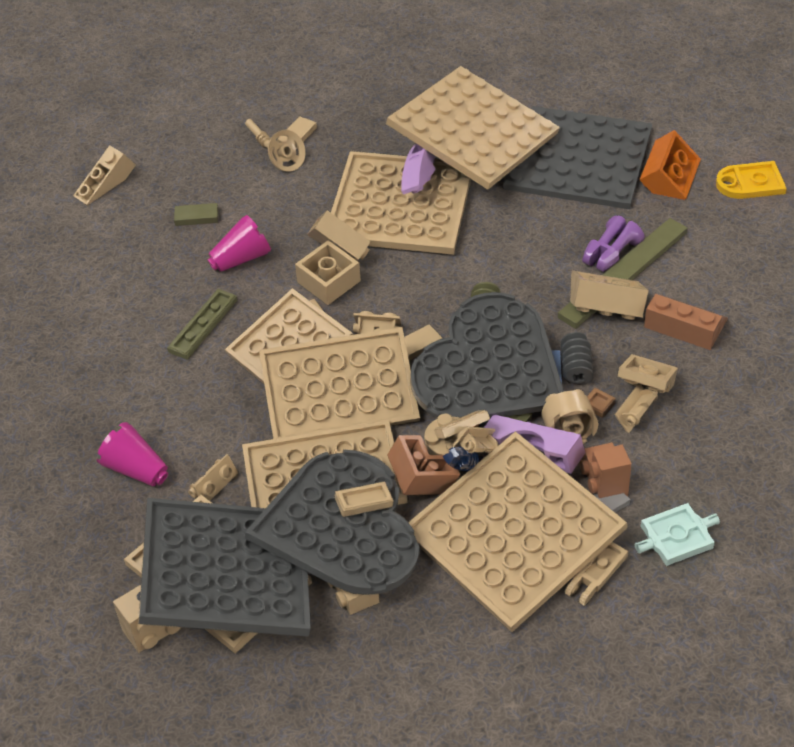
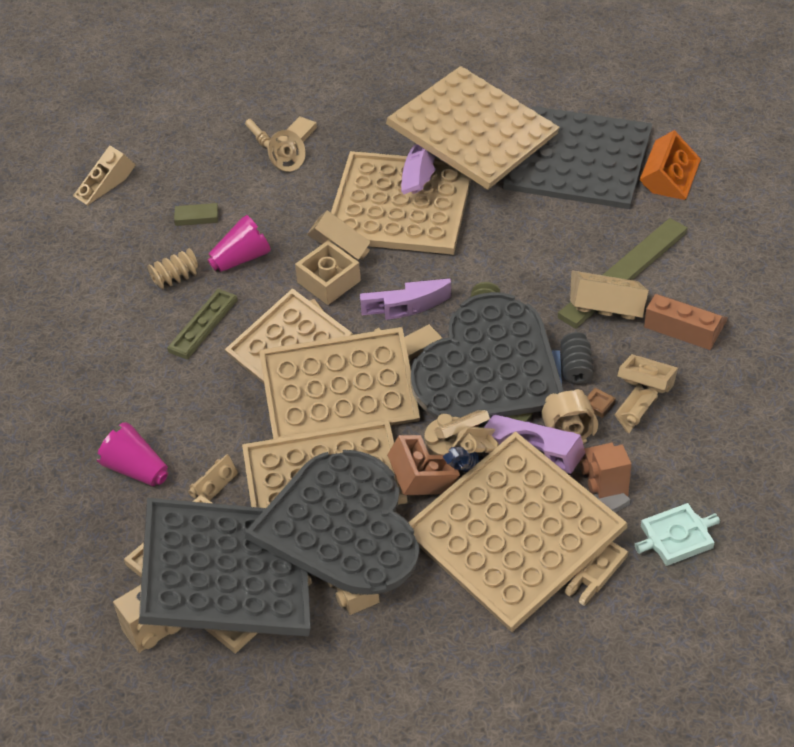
tan tile [335,482,393,517] -> none
tan hinge [353,311,402,334] -> none
medium lavender piece [582,216,645,272] -> none
yellow tile [716,161,787,199] -> none
none -> tan piece [148,248,198,290]
none -> lavender slope [360,279,451,320]

